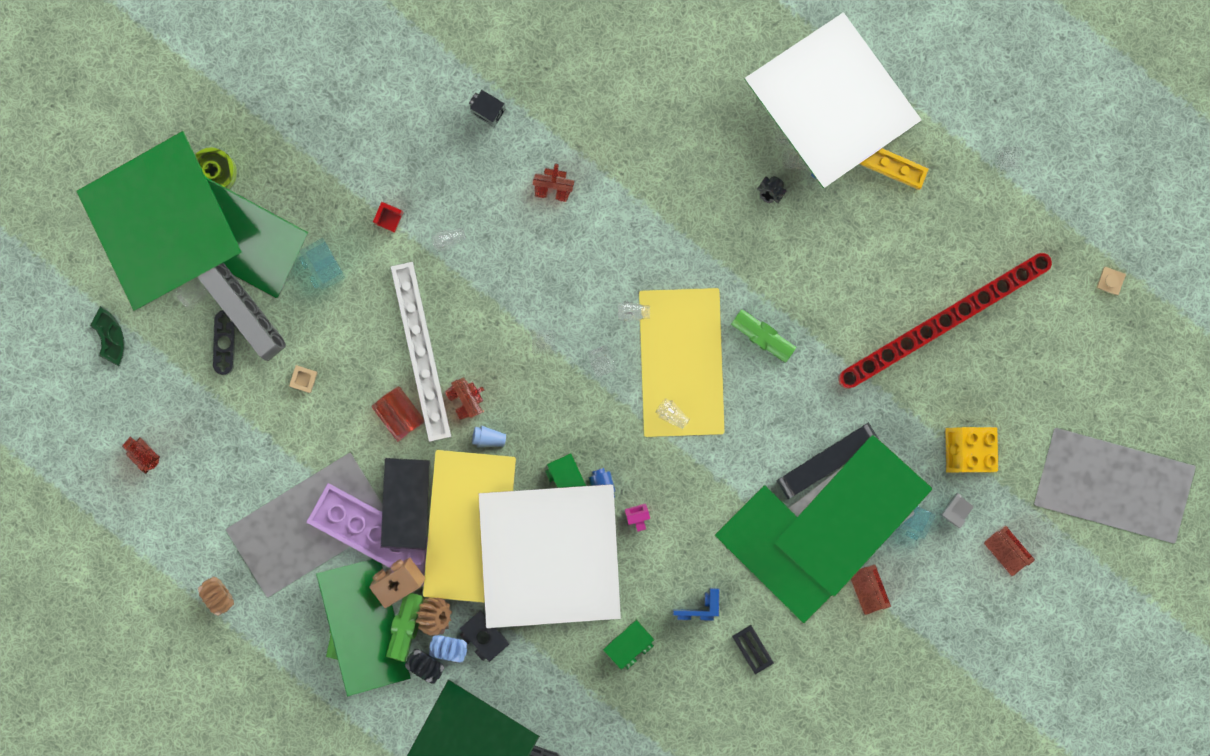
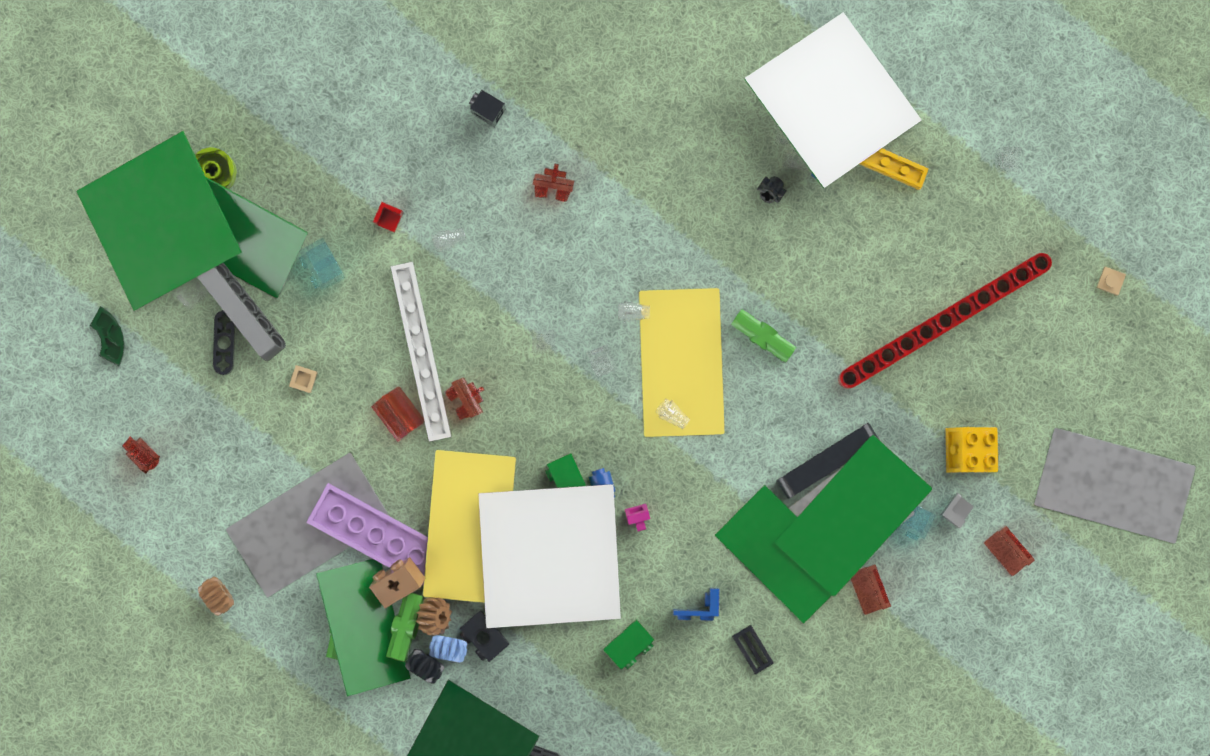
black tile [380,458,430,550] -> none
light blue cone [472,425,506,447] -> none

